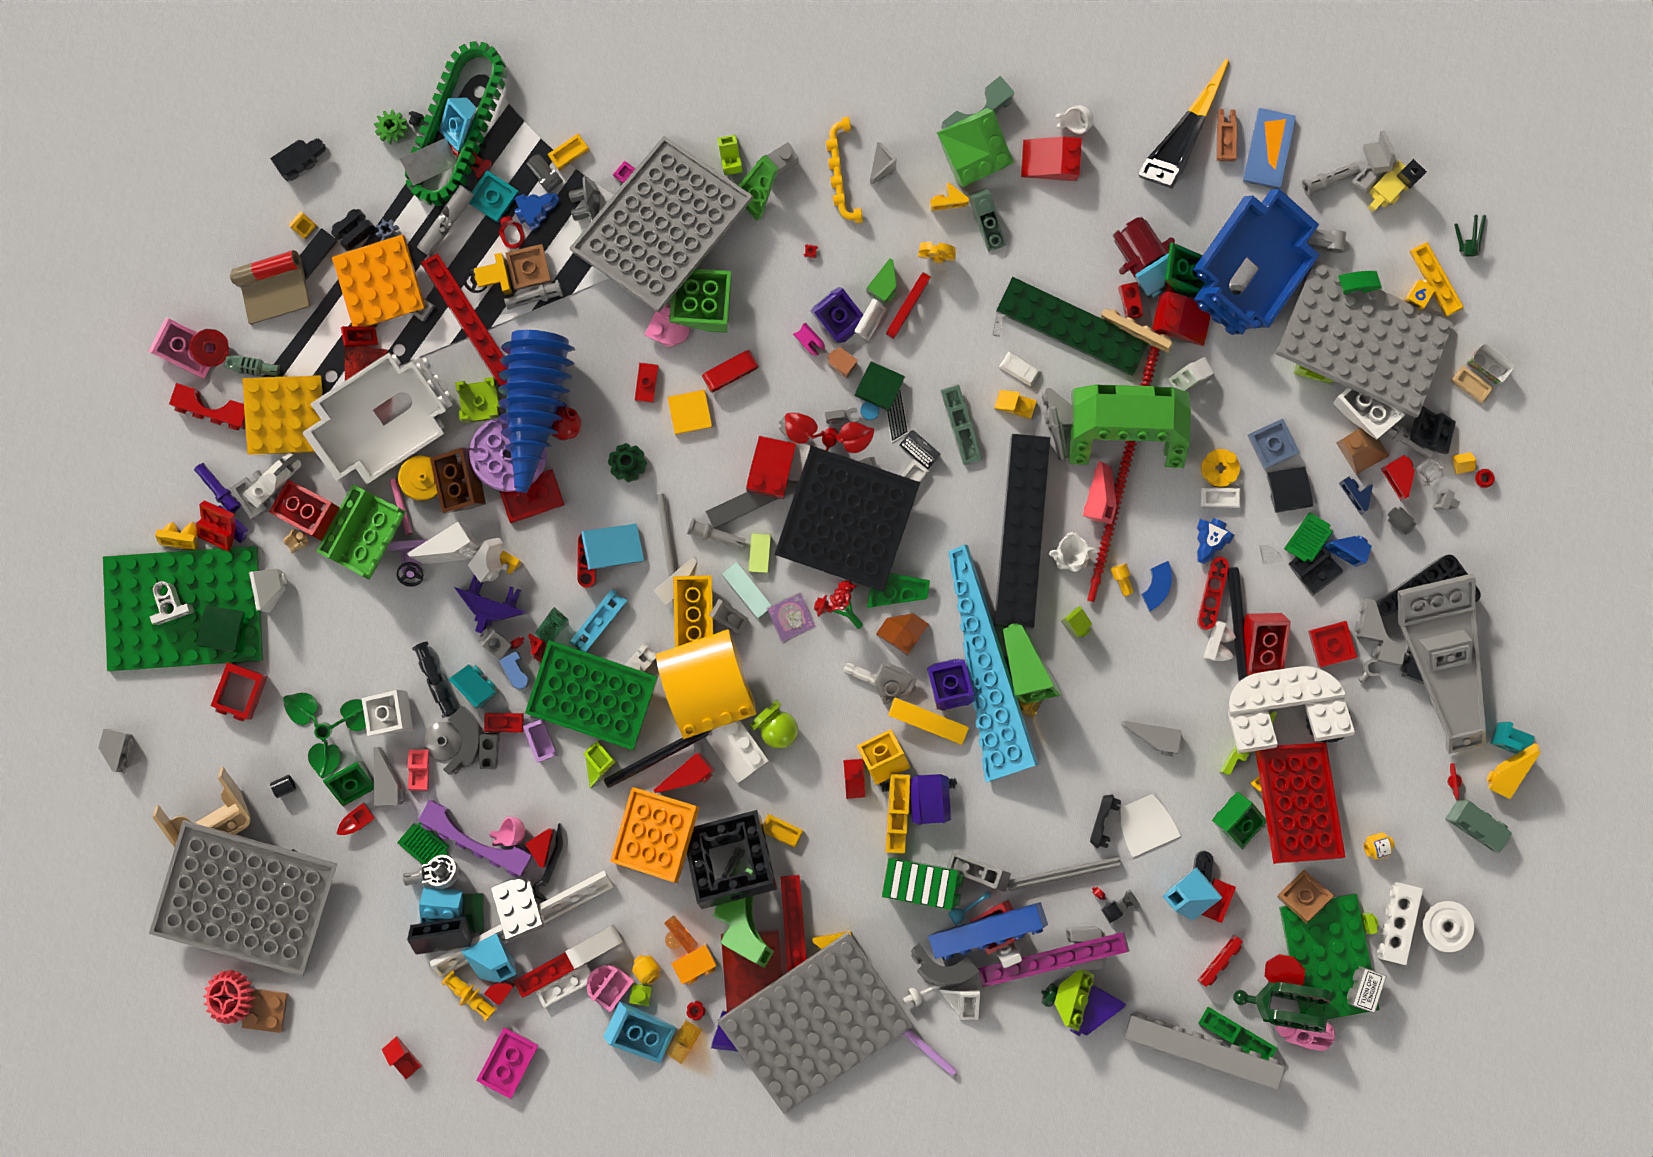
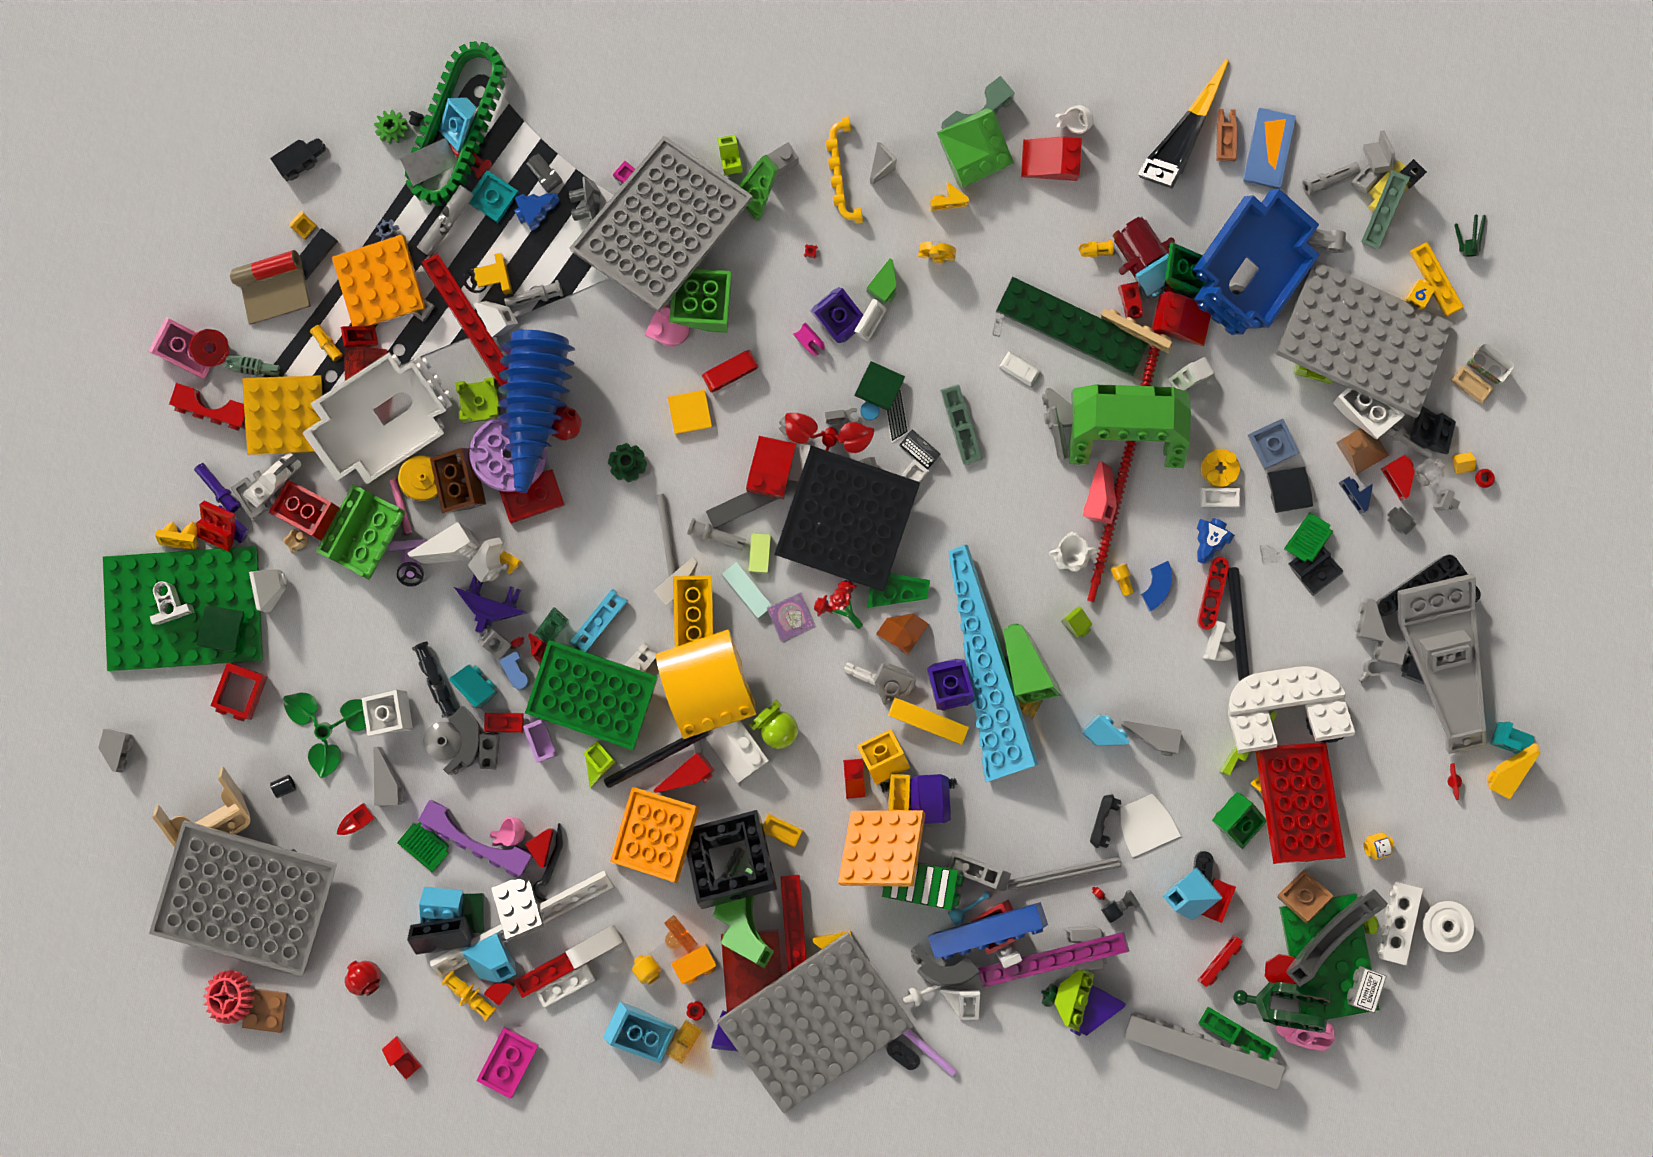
green slope [323,762,374,807] -> none
black brick [331,209,375,251] -> none
light grey pin [403,855,460,889] -> none
coral slope [408,750,429,791] -> none
red piece [499,216,525,249] -> none
medium nougat plate [505,244,552,290] -> none
yellow tile [547,133,590,171] -> none
red beam [577,534,597,589] -> none
medium azure tile [581,524,644,570] -> none
bright pink slope [587,965,635,1012] -> none
lime plate [629,983,652,1006] -> none
red plate [634,362,659,403] -> none
light grey plate [709,599,749,635] -> none
nougat brick [827,347,858,378] -> none
red beam [886,272,931,339] -> none
sand green slope [968,188,1006,252] -> none
yellow slope [994,390,1037,420] -> none
black brick [994,434,1051,629] -> none
red slope [1243,613,1291,676] -> none
red plate [1308,621,1357,668] -> none
blue slope [1324,535,1372,567] -> none
green slope [1338,271,1382,295] -> none
sand green wedge [1445,799,1512,852] -> none
none -> yellow pin [310,325,343,362]
none -> red plant [344,960,381,996]
none -> white slope [474,301,518,337]
none -> light orange plate [838,810,925,887]
none -> black beam [887,1039,920,1070]
none -> yellow piece [1078,239,1114,258]
none -> medium azure slope [1081,714,1130,745]
none -> dark grey arch [1286,889,1388,987]
none -> sand green plate [1361,170,1410,249]

